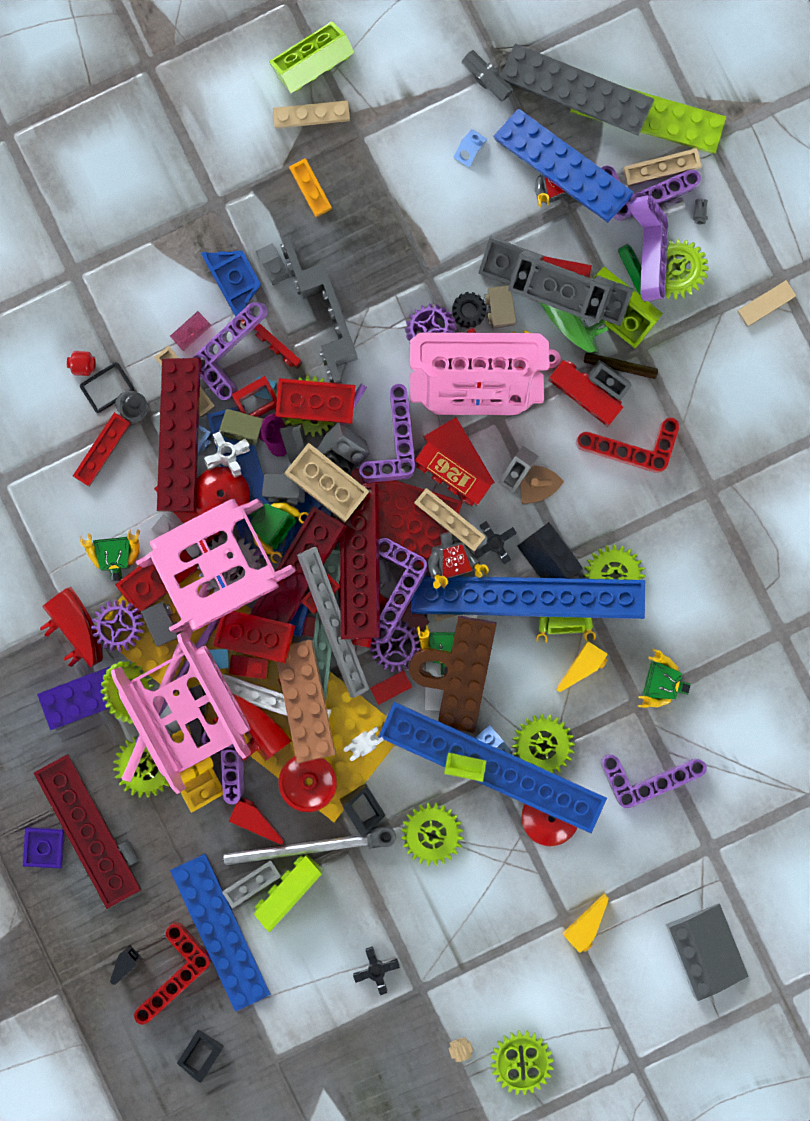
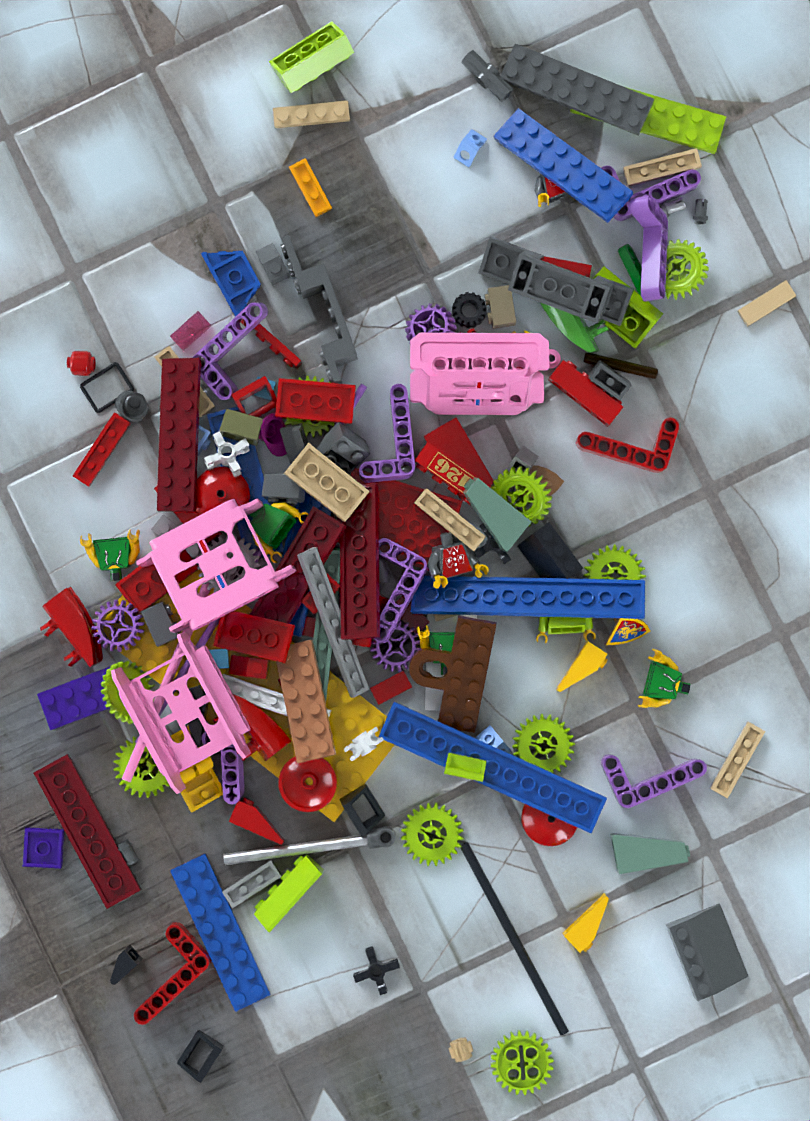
none -> black piece [461,842,569,1036]
none -> sand green slope [463,478,531,552]
none -> lime gear [491,466,553,527]
none -> shield [605,618,651,645]
none -> sand green slope [610,833,690,874]
none -> tan plate [710,721,765,799]

